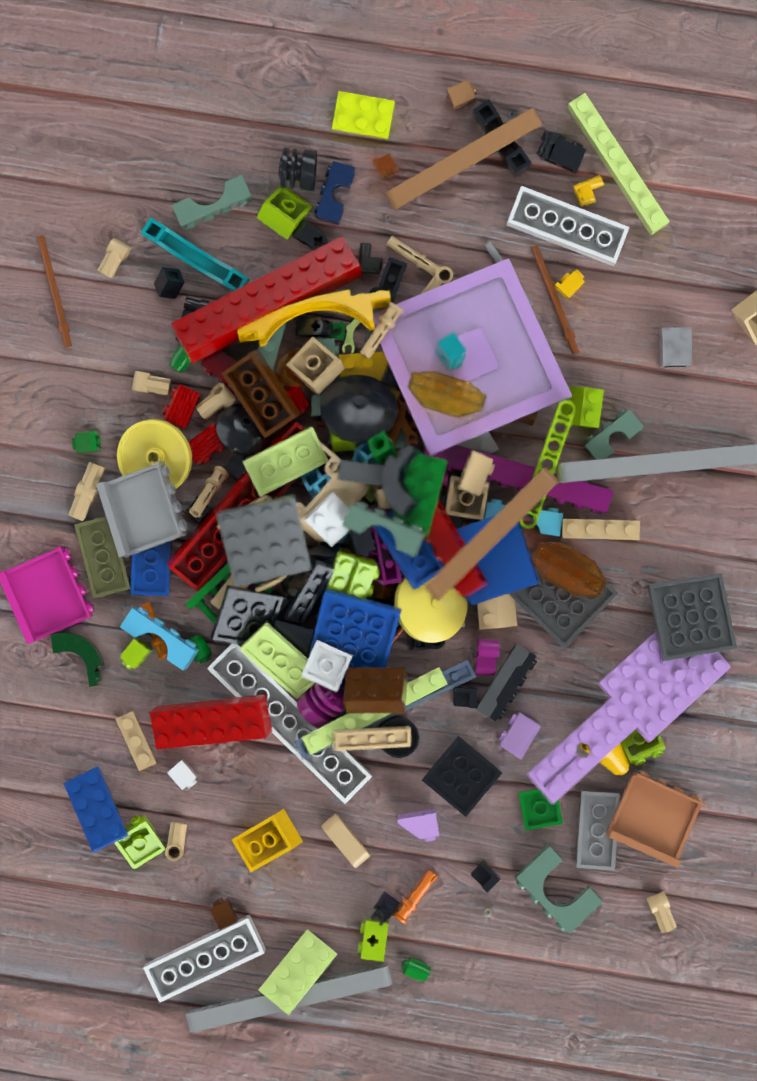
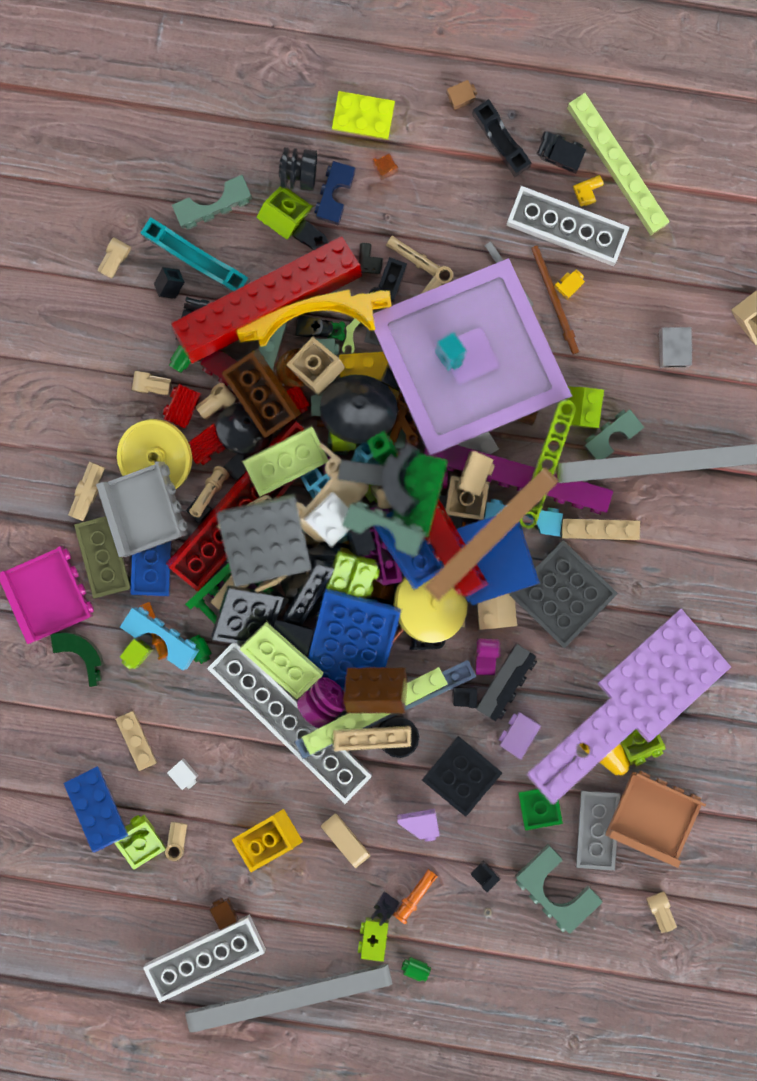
dark orange bar [37,235,72,348] -> none
green slope [72,431,102,454] -> none
red brick [149,694,272,750] -> none
yellowish green plate [259,929,337,1015] -> none
white plate [301,640,352,692] -> none
tan pin [360,302,404,359] -> none
medium nougat beam [384,107,543,210] -> none
clear yellow wedge [407,371,487,419] -> none
clear orange wedge [531,542,607,597] -> none
dark grey plate [647,573,737,662] -> none

